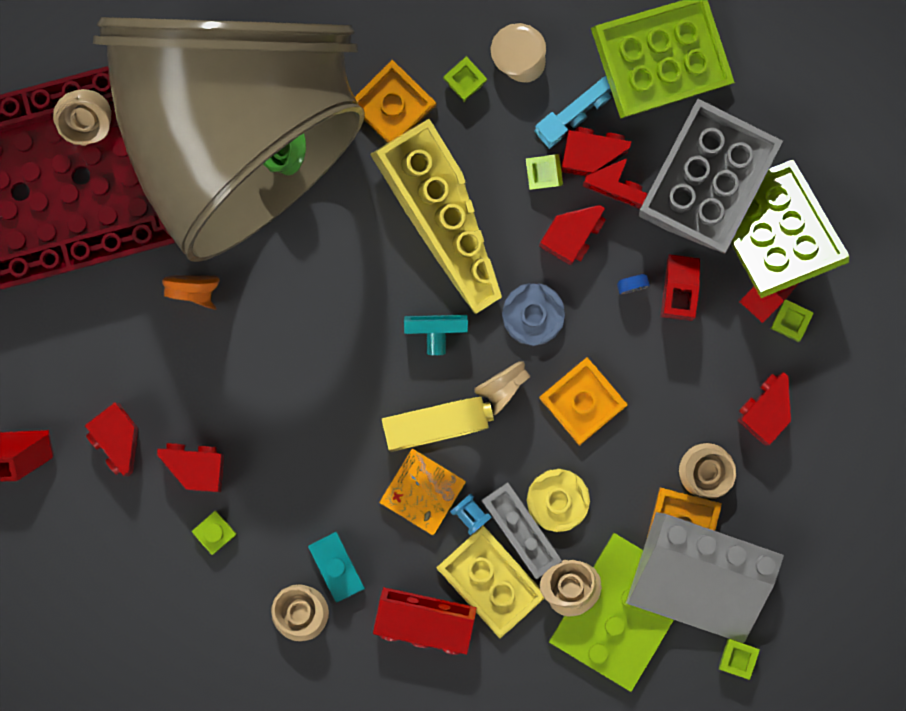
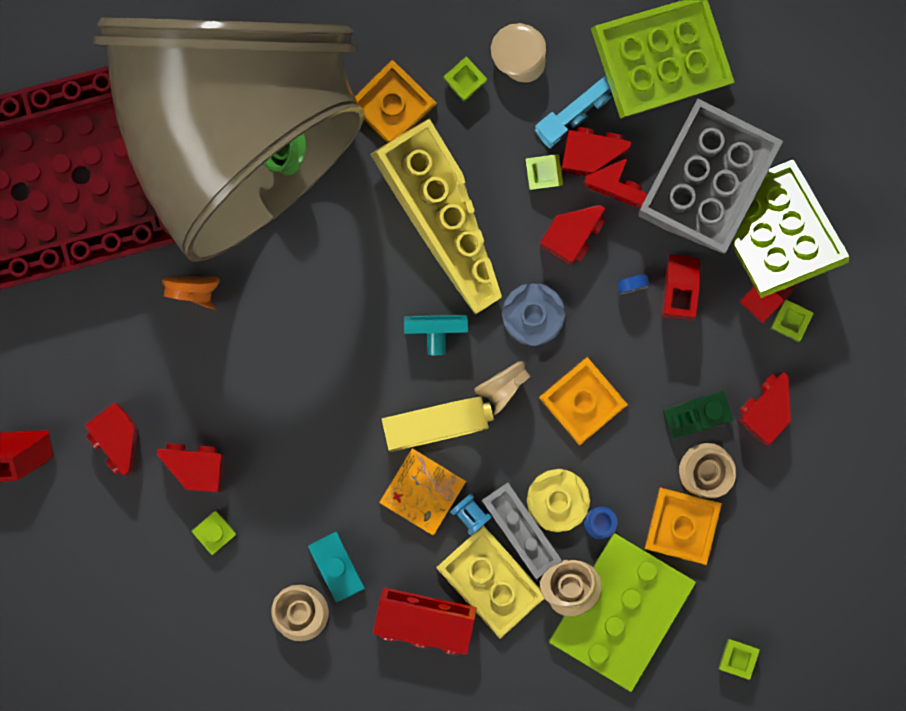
tan piece [53,89,111,146] -> none
light grey slope [626,512,784,643] -> none
none -> blue tile [584,506,618,539]
none -> dark green plate [663,391,734,440]

